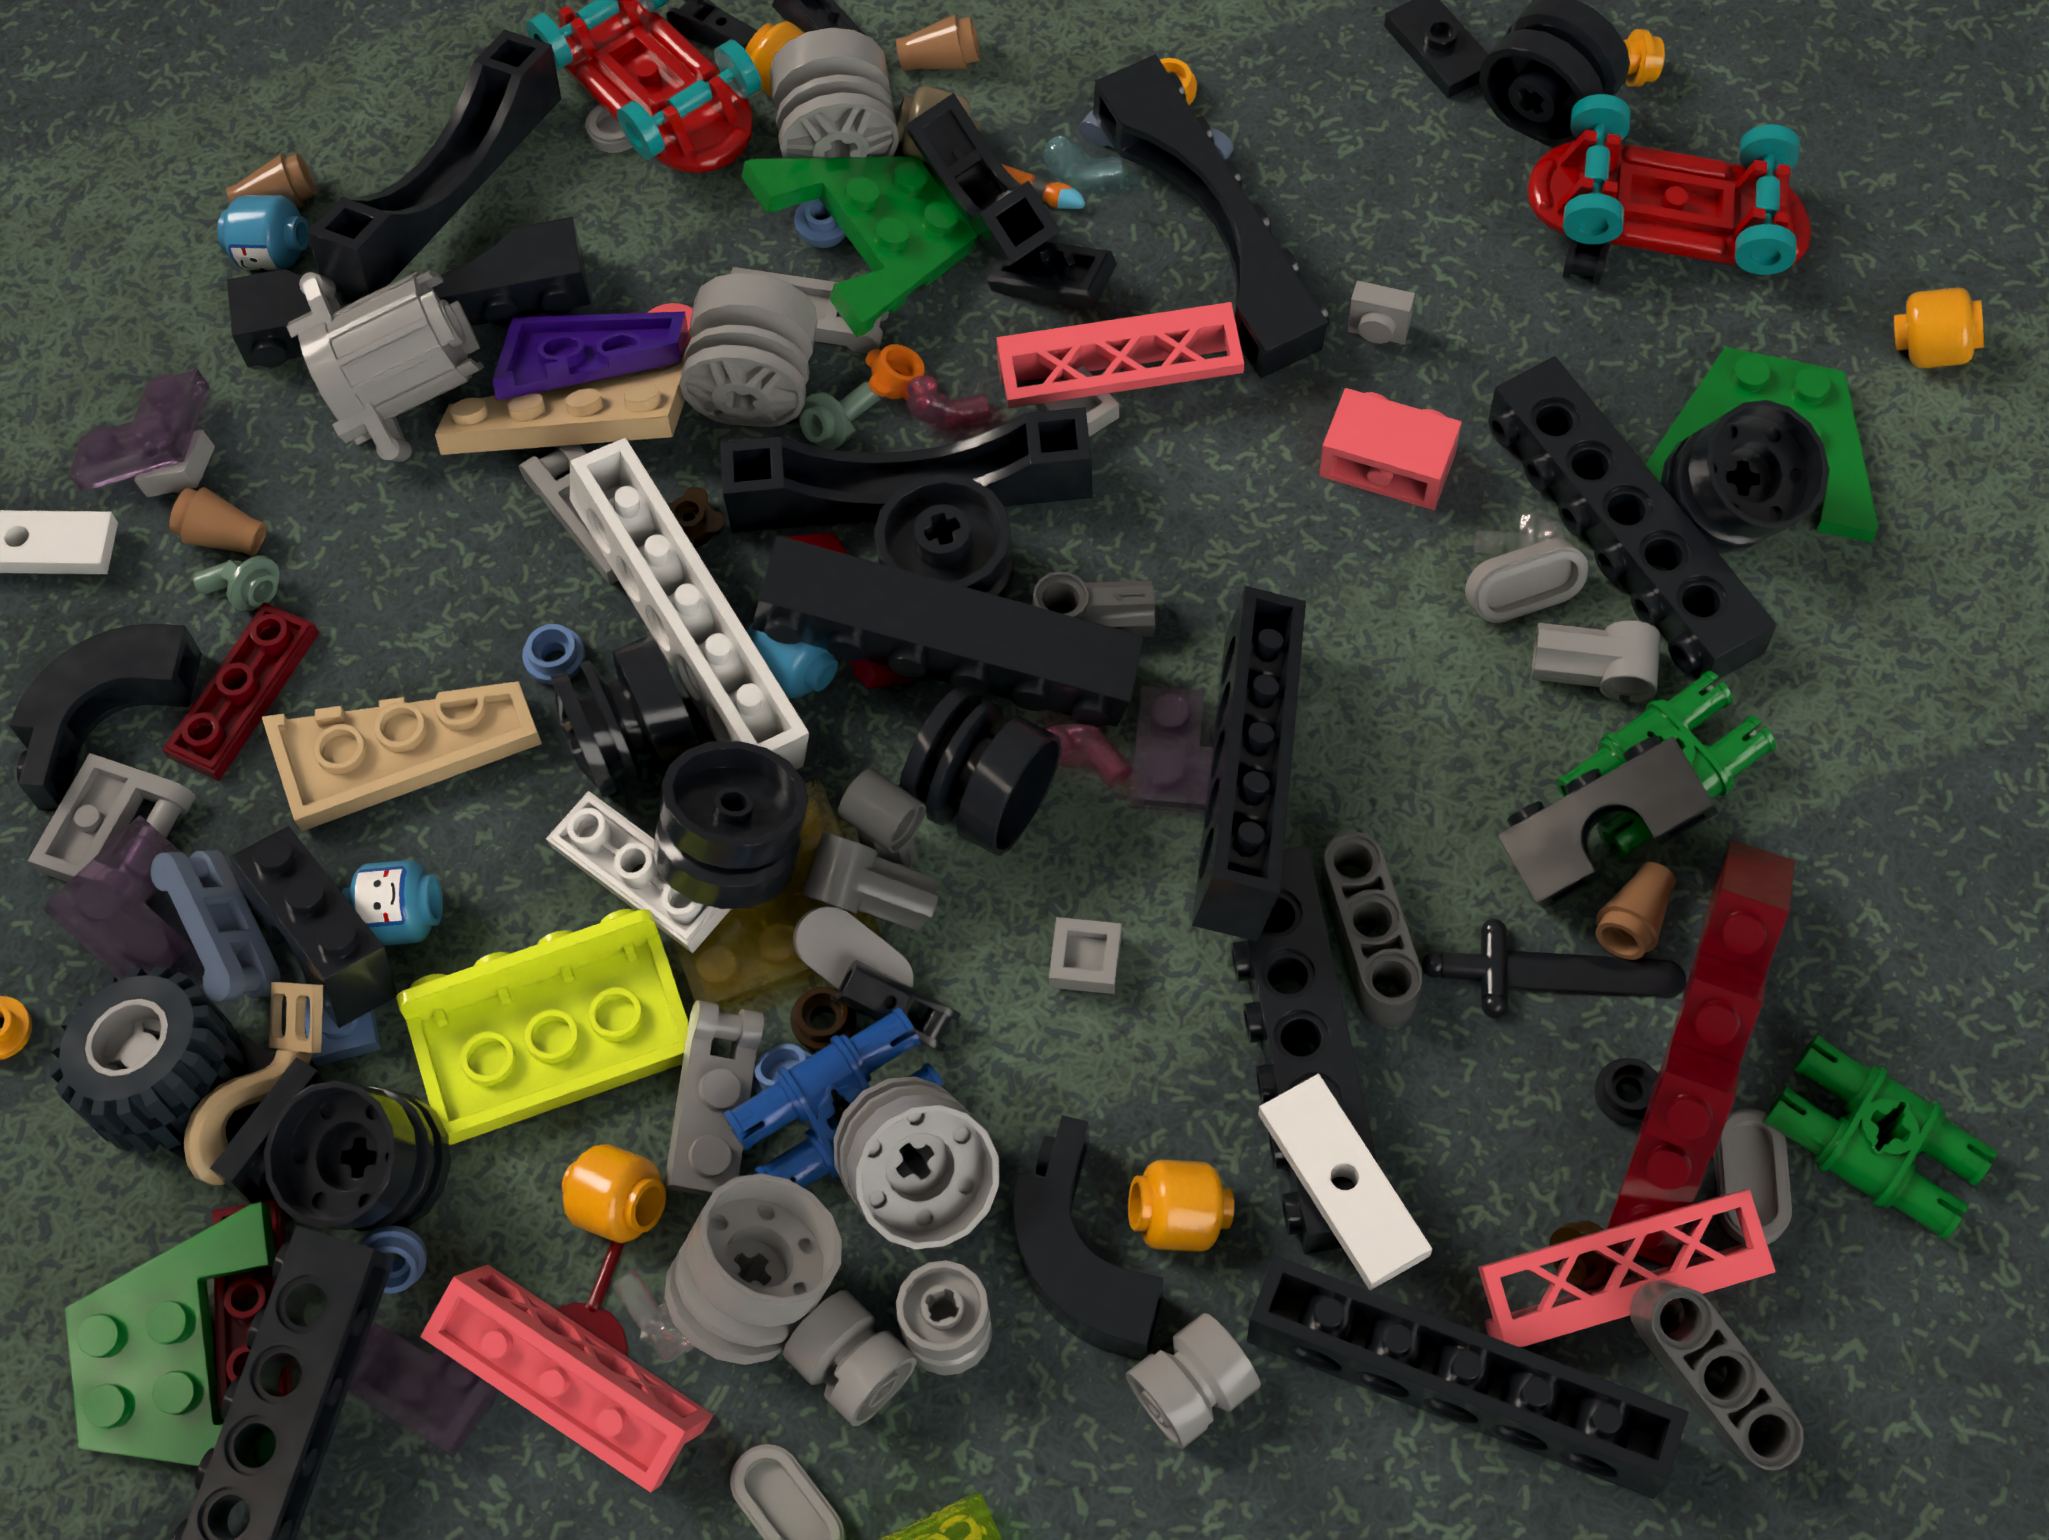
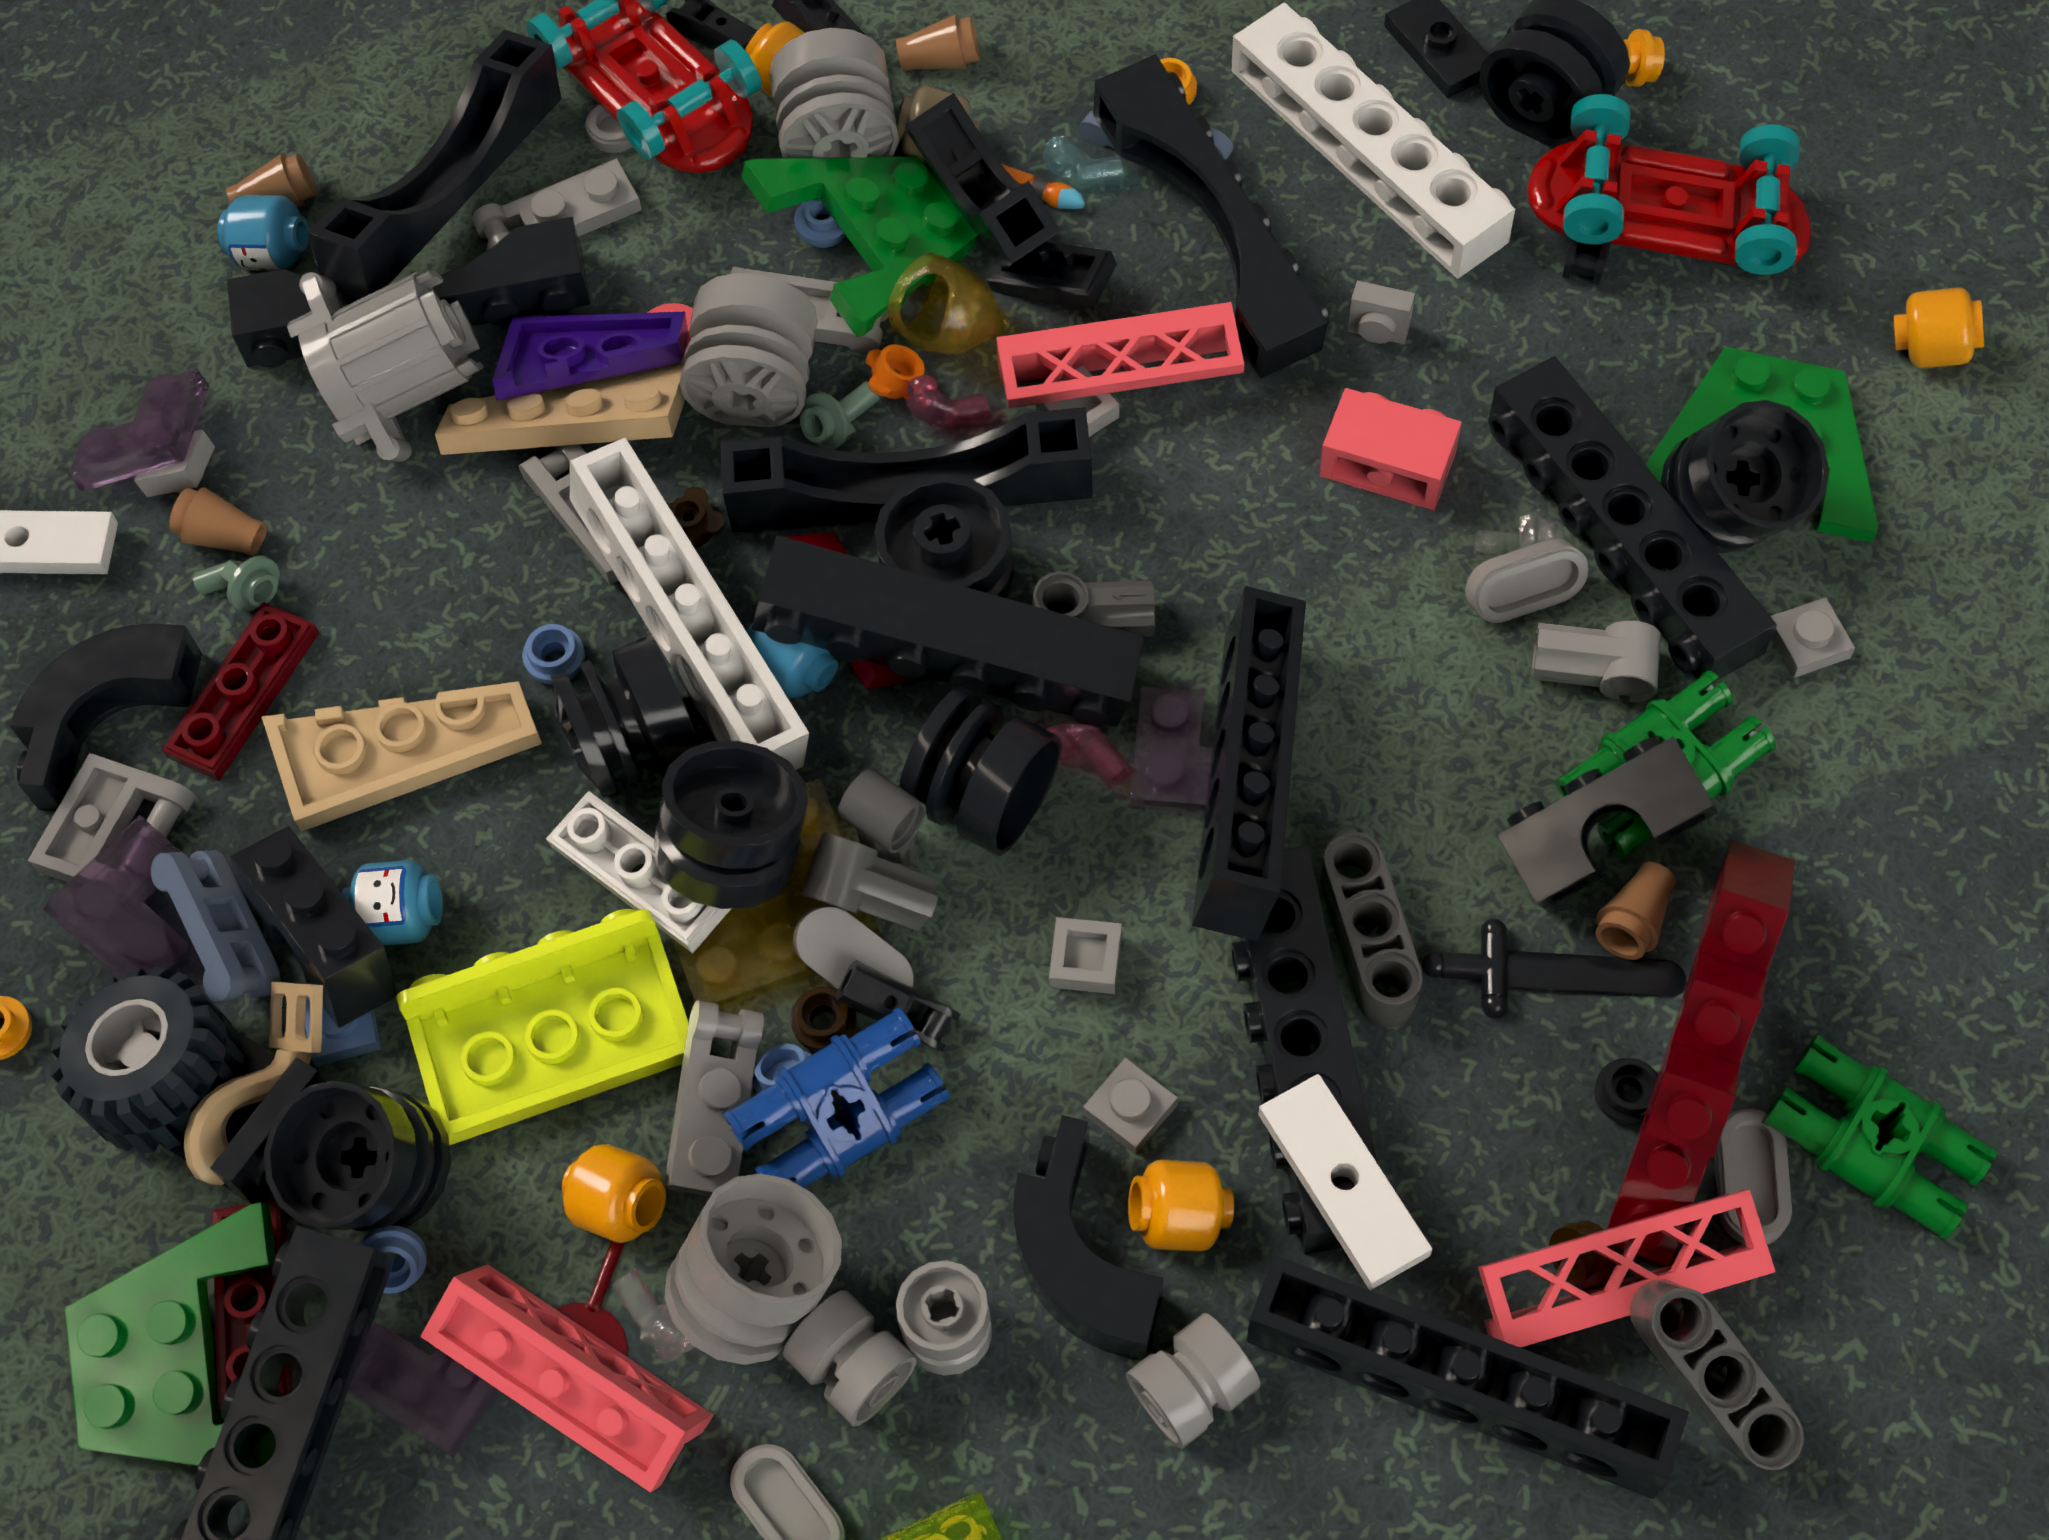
light grey wheel [833,1077,999,1249] -> none
none -> light grey plate [472,158,642,250]
none -> clear yellow piece [887,253,1010,355]
none -> light grey plate [1083,1058,1178,1155]
none -> white brick [1232,2,1515,279]
none -> light grey plate [1770,597,1855,678]

